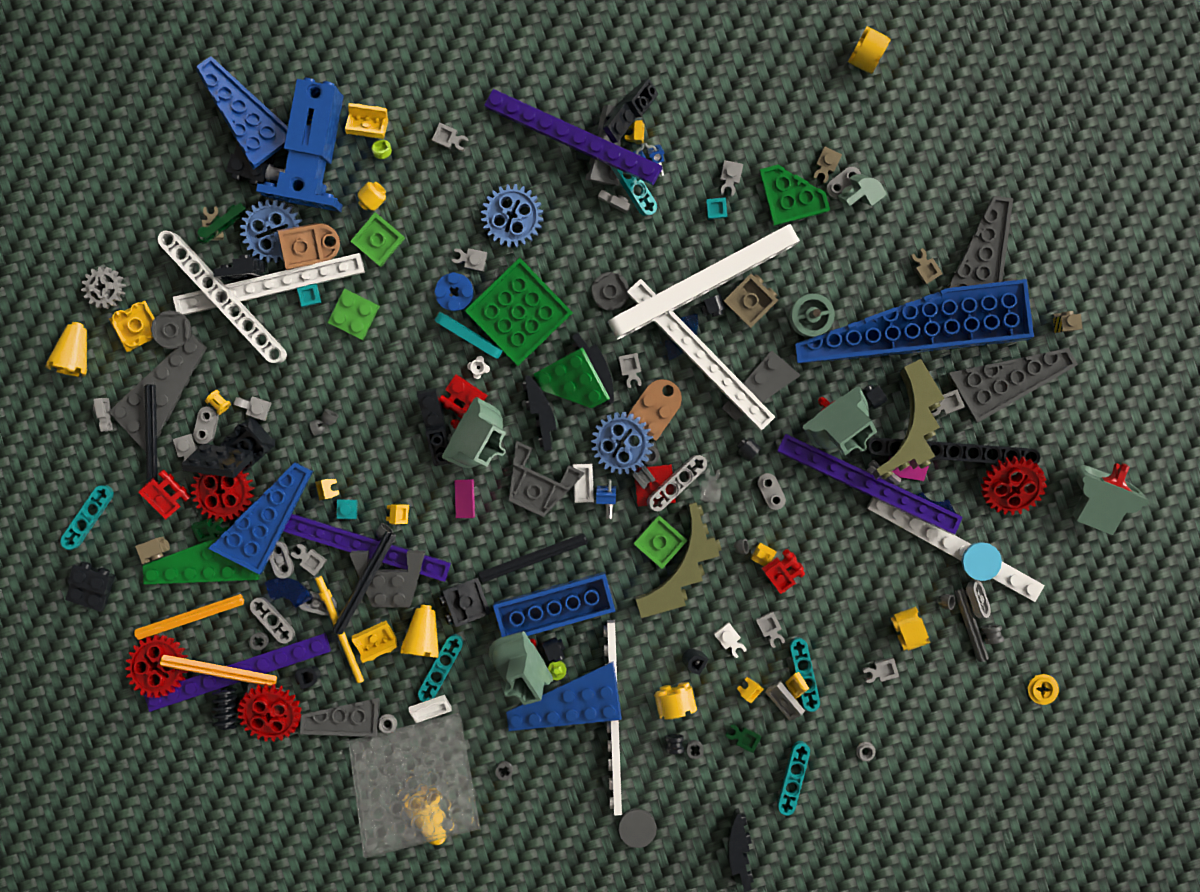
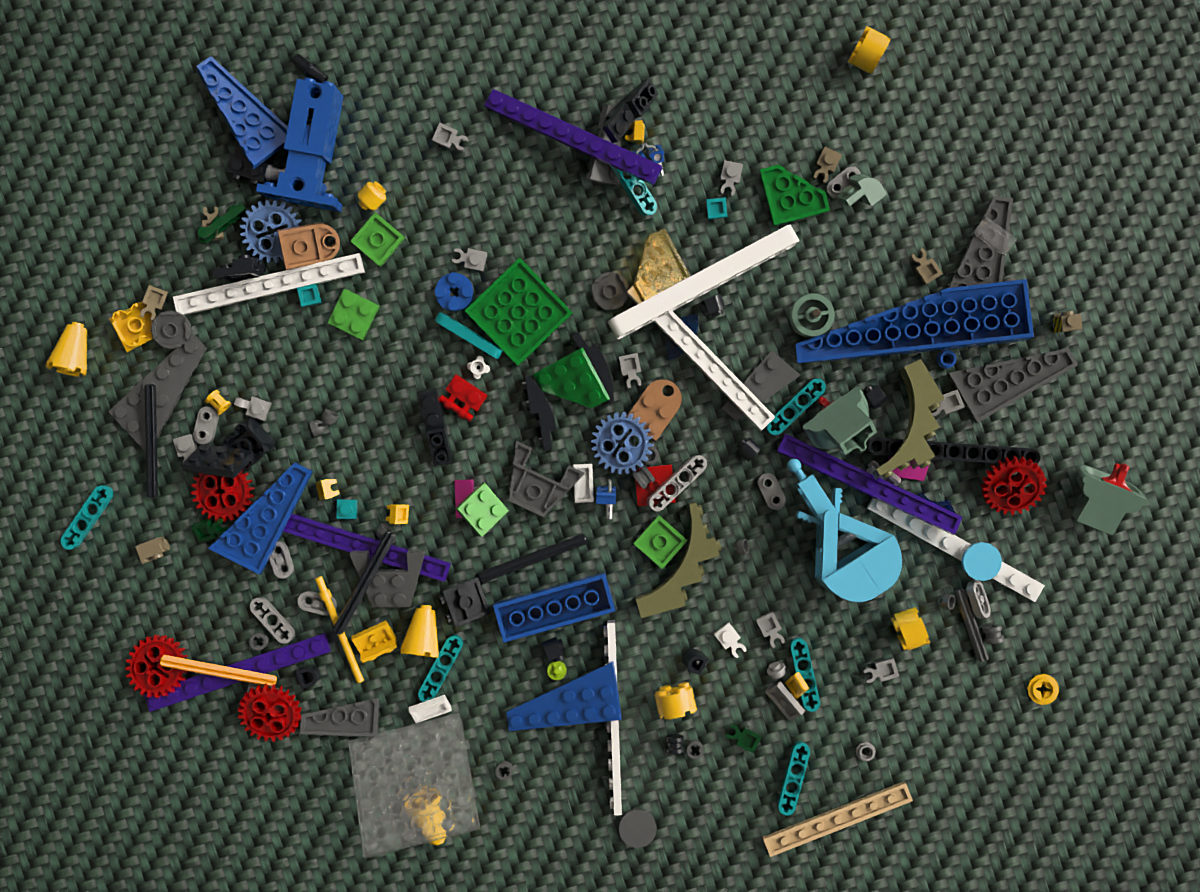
black plate [65,561,116,612] -> none
light grey gear [81,267,126,309] -> none
light grey plate [93,398,113,432] -> none
light orange axle [134,594,244,640] -> none
red plate [138,469,191,519] -> none
green wing [143,536,260,584] -> none
white beam [158,231,287,364] -> none
black piece [212,687,237,730] -> none
clear blue tile [265,578,313,607] -> none
light grey plate [291,544,327,576] -> none
yellow bracket [345,103,388,139] -> none
lime tile [371,140,392,159] -> none
light grey plate [378,714,397,734] -> none
sand green piece [442,397,506,468] -> none
medium blue gear [481,184,544,248] -> none
sand green piece [488,631,553,705] -> none
light grey plate [598,190,631,214] -> none
clear plate [699,468,722,503] -> none
dark tan plate [723,274,778,328] -> none
black slope [728,808,754,892] -> none
yellow tile [737,677,764,703] -> none
yellow tile [750,542,777,566] -> none
red plate [762,549,805,594] -> none
none -> dark tan plate [140,285,168,322]
none -> black axle [292,54,329,83]
none -> plate [455,482,509,537]
none -> clear yellow plate [633,229,691,302]
none -> tan plate [763,781,913,857]
none -> teal beam [766,378,826,435]
none -> light grey plate [767,662,786,679]
none -> medium azure piece [787,459,902,602]
none -> blue plate [936,349,956,369]
none -> clear tile [973,216,1017,256]

